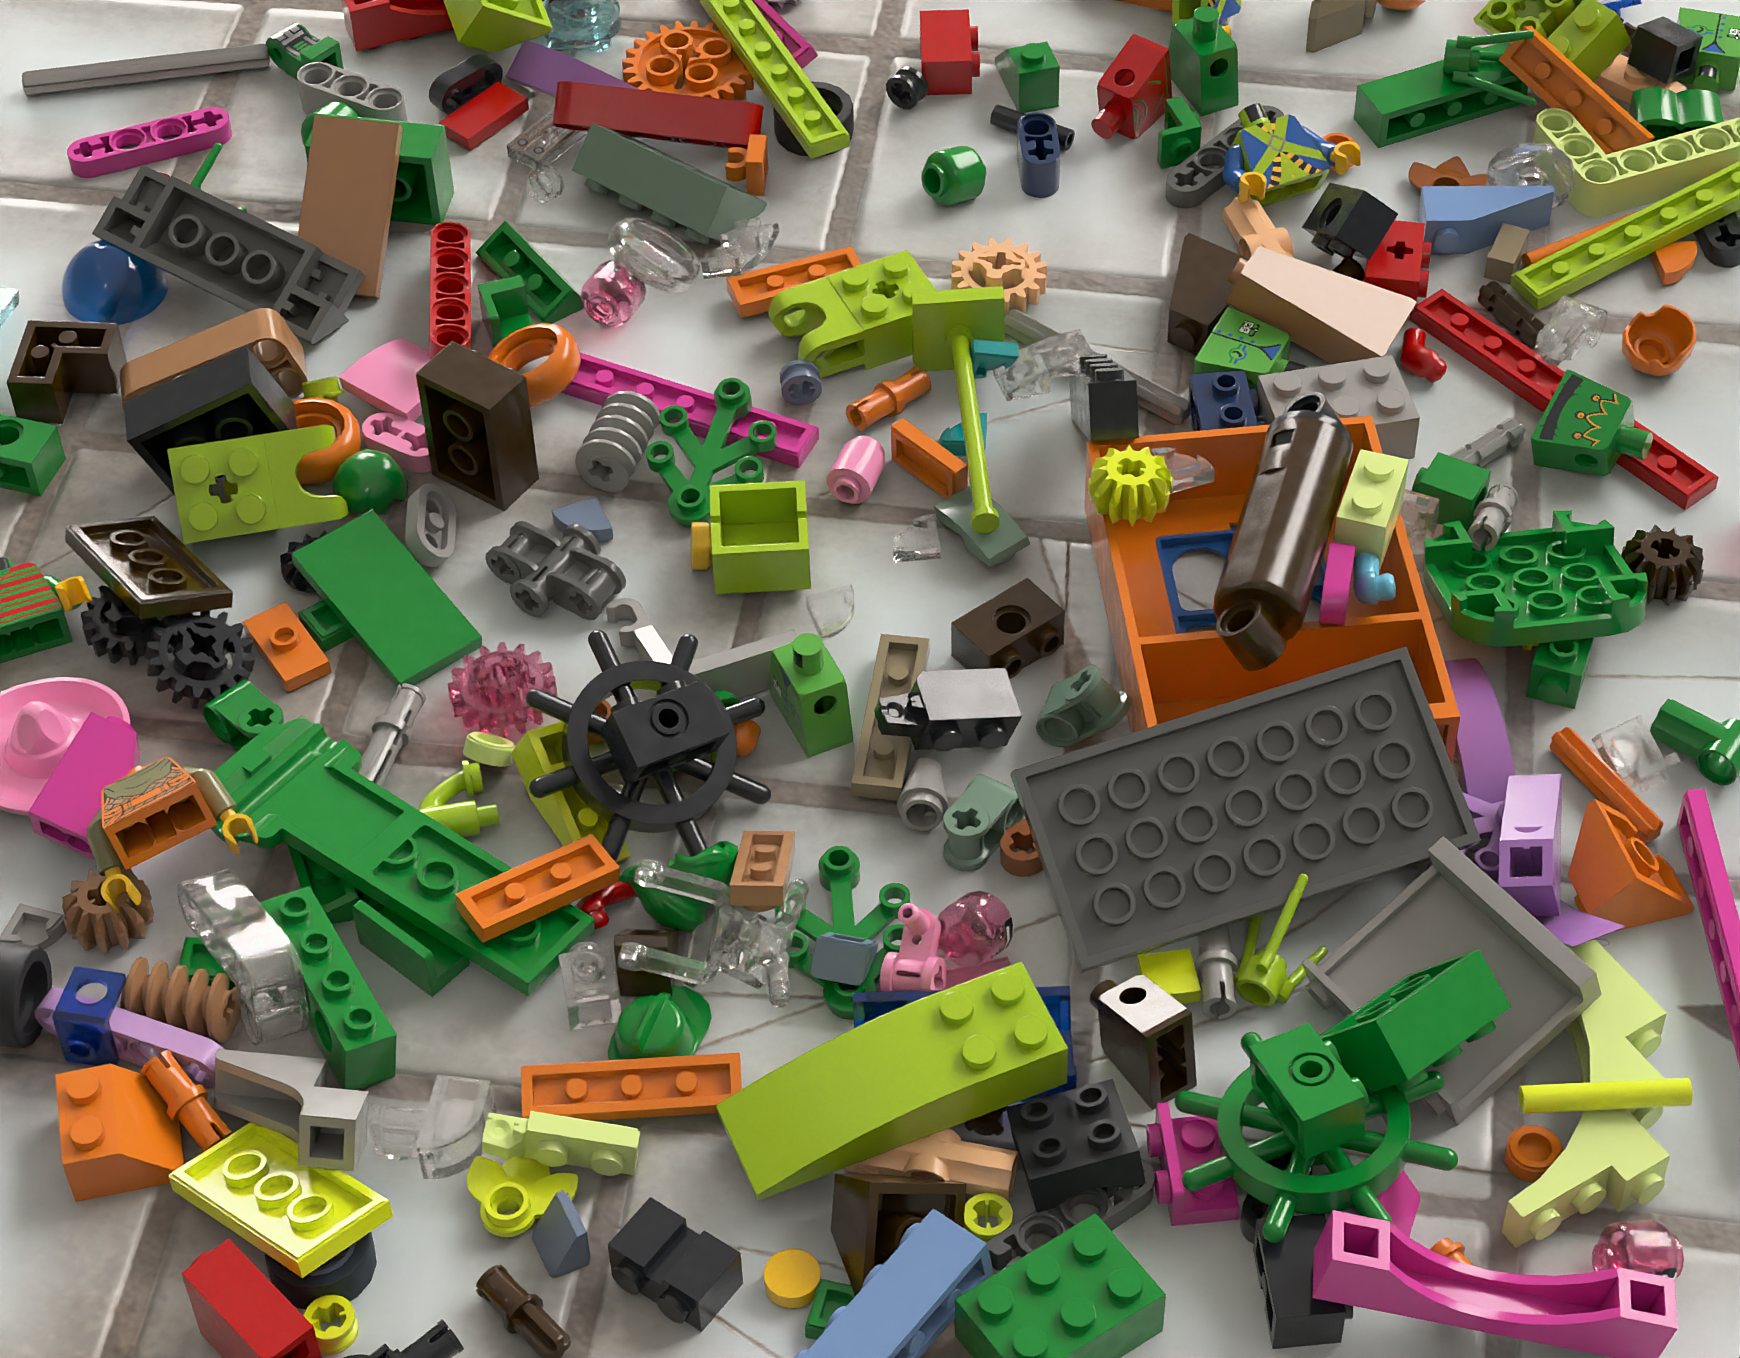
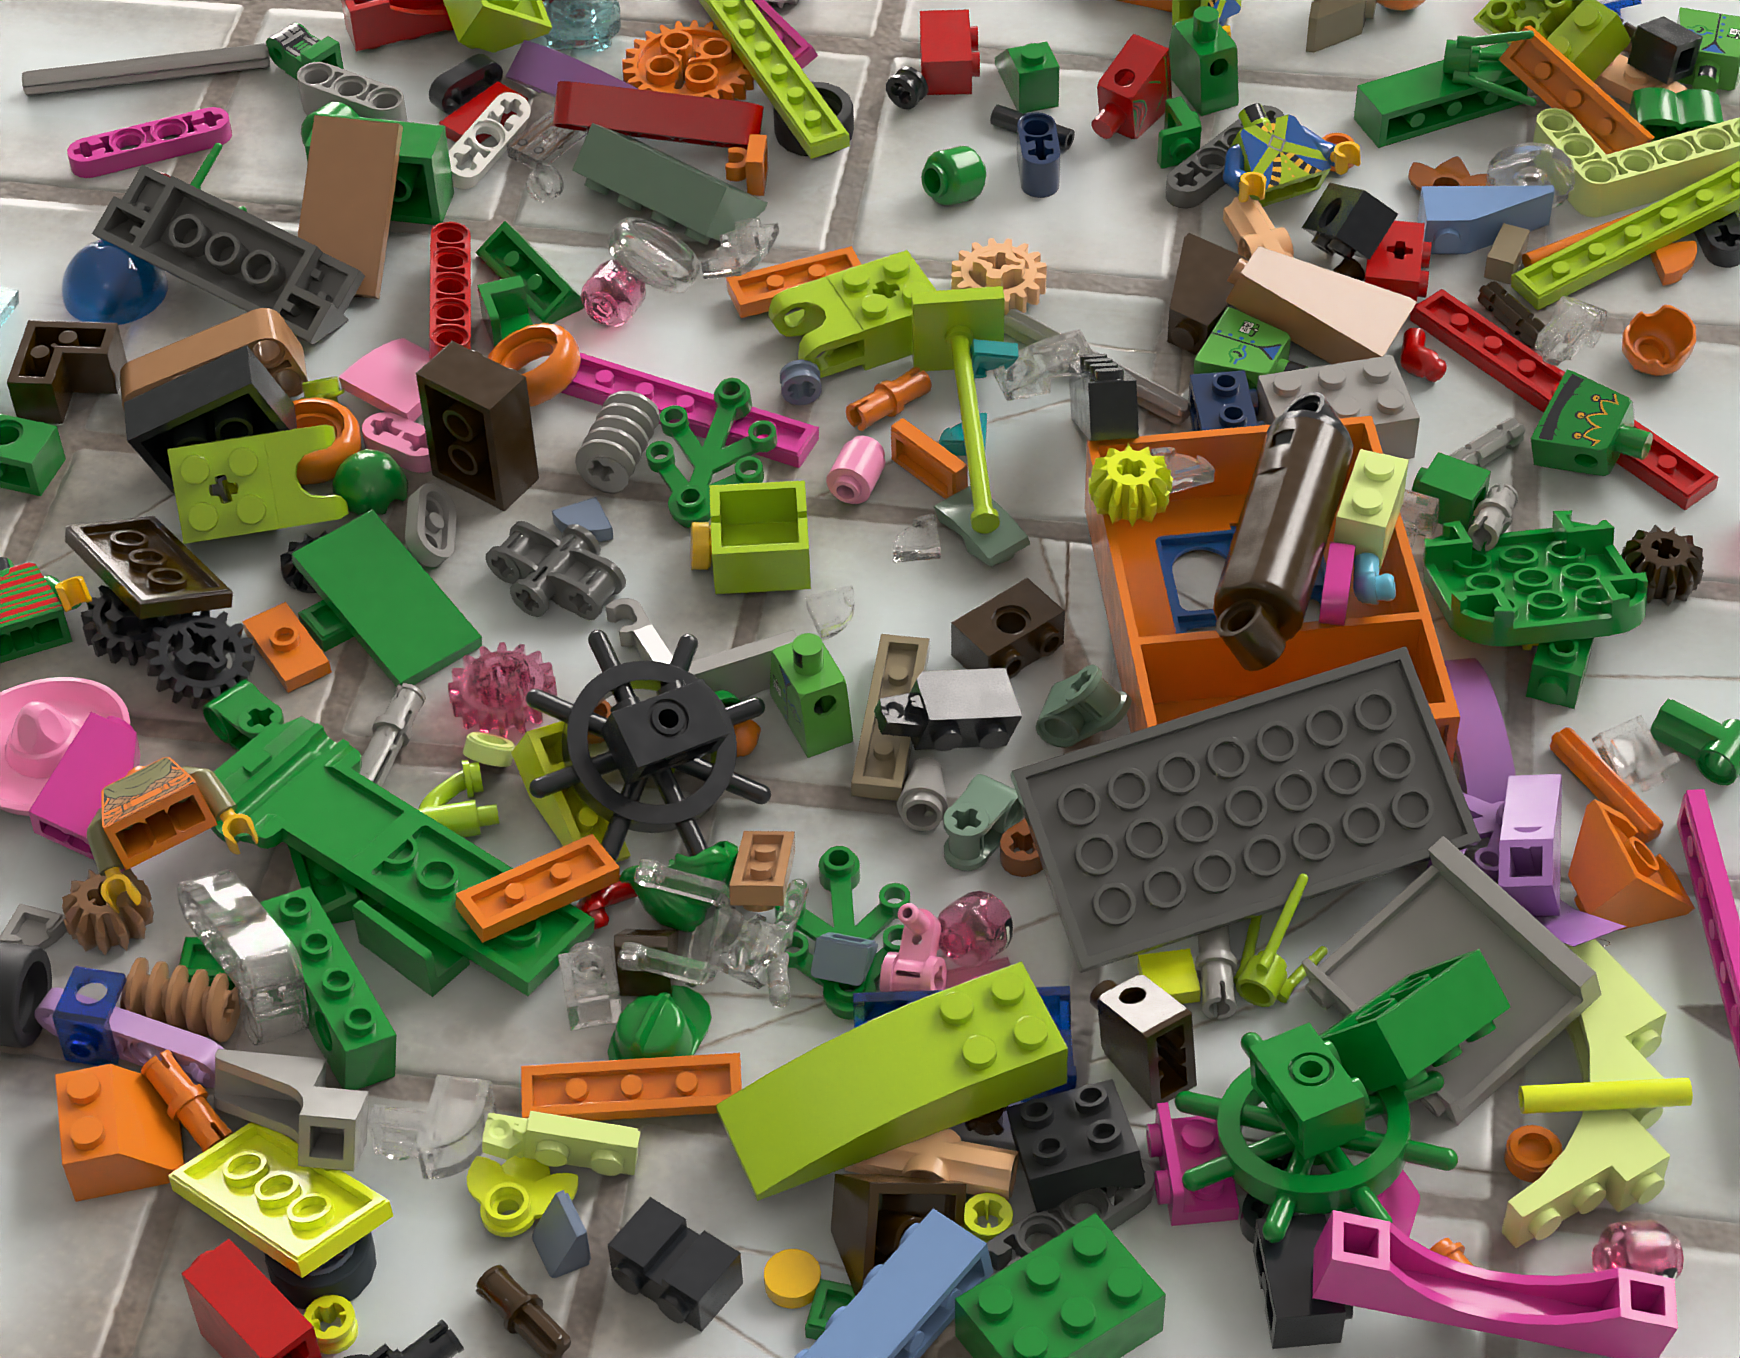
none -> white beam [448,92,531,189]

